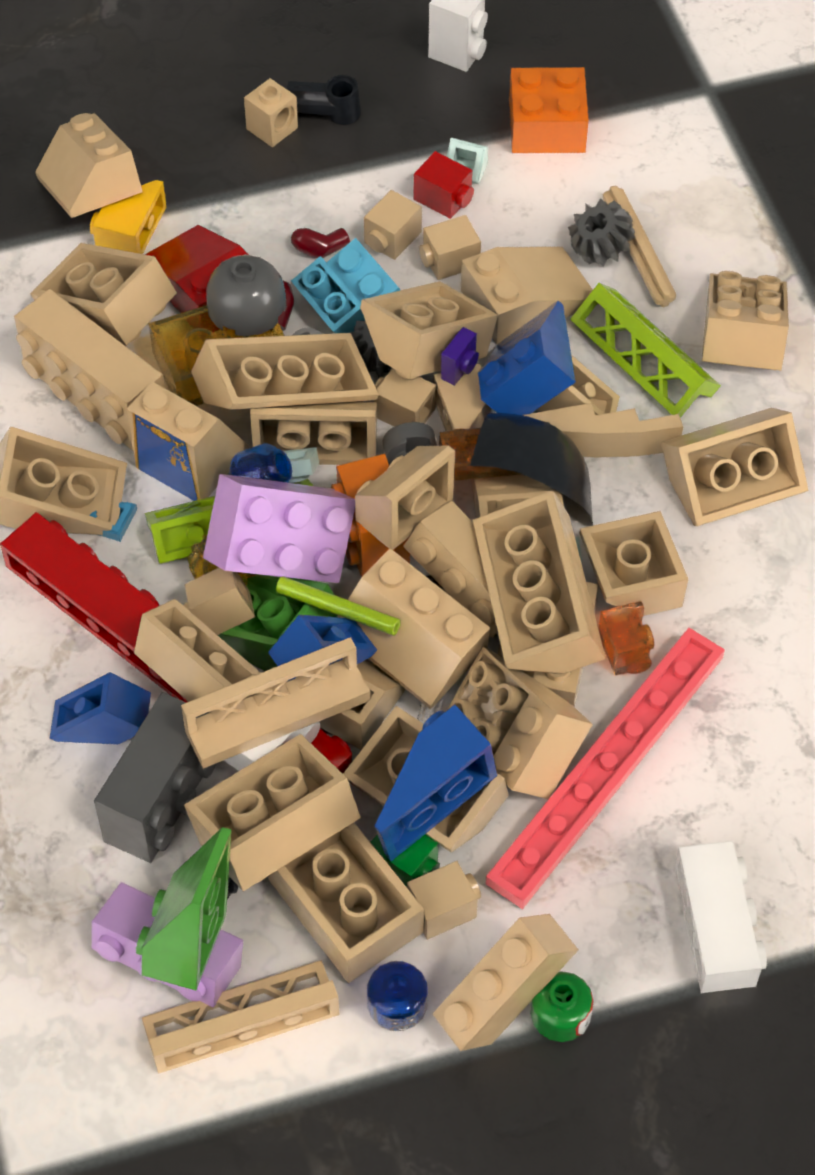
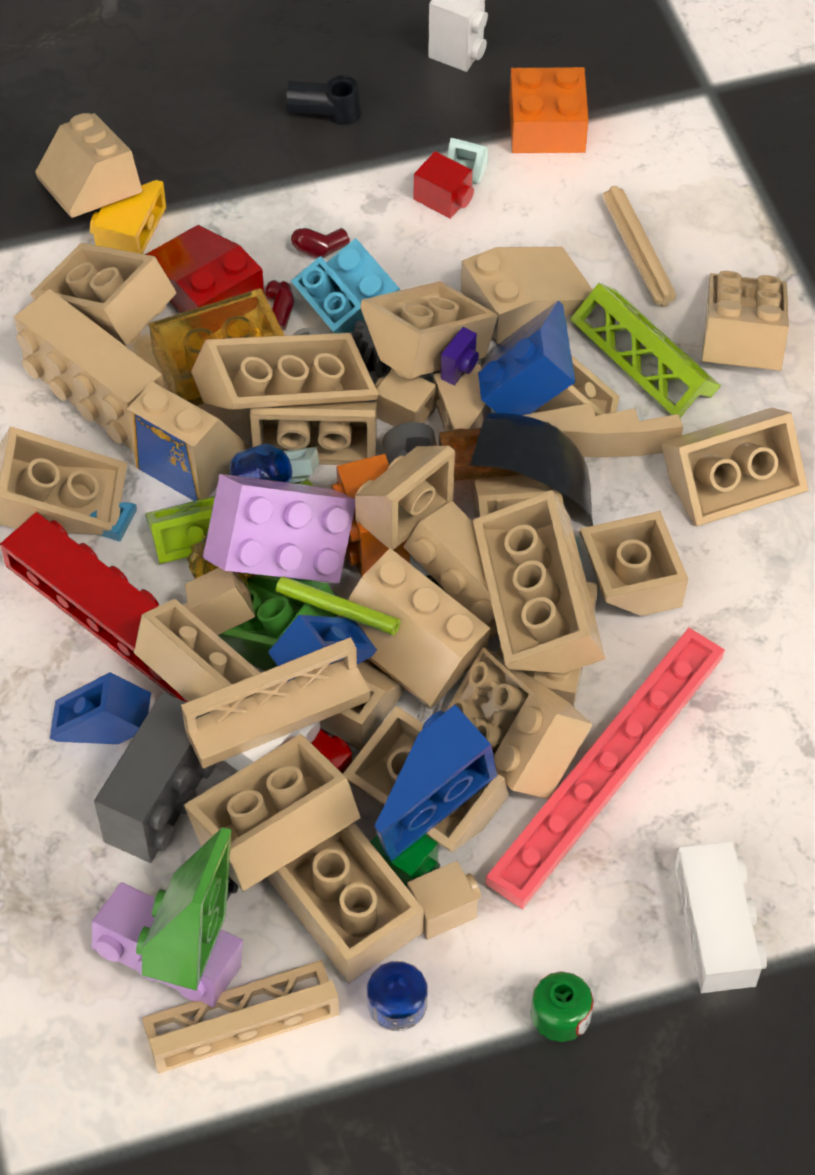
dark grey cylinder [206,255,286,336] -> none
tan brick [244,78,298,147] -> none
tan brick [364,190,422,260] -> none
tan brick [419,215,481,280] -> none
tan brick [433,914,579,1051] -> none
dark grey gear [568,198,636,267] -> none
clear orange brick [598,601,654,676] -> none

